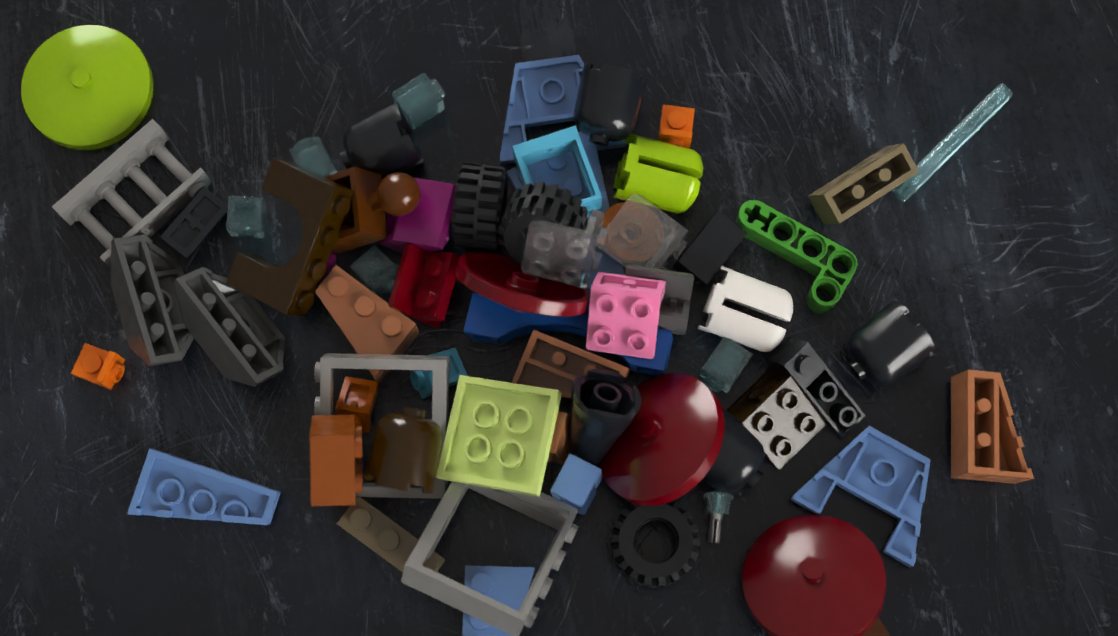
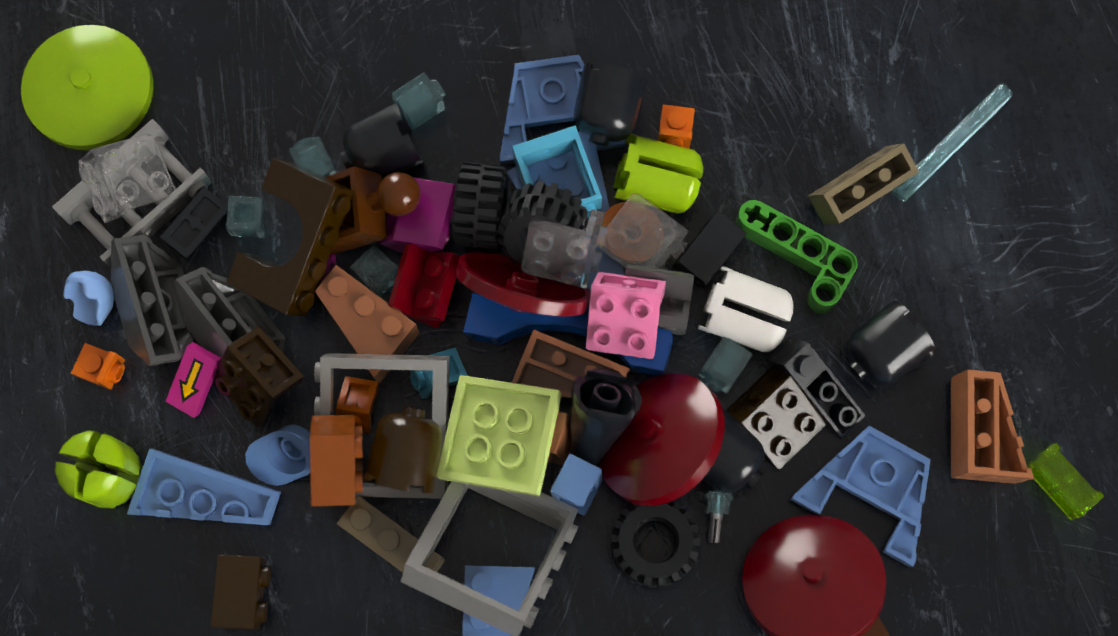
none -> lime cylinder [55,431,143,509]
none -> light blue hair [63,270,114,326]
none -> clear bracket [78,134,176,223]
none -> dark pink tile [165,342,222,418]
none -> dark brown brick [211,555,271,630]
none -> dark brown bracket [214,326,304,428]
none -> medium blue piece [245,424,310,486]
none -> clear neon green hinge [1027,443,1104,520]

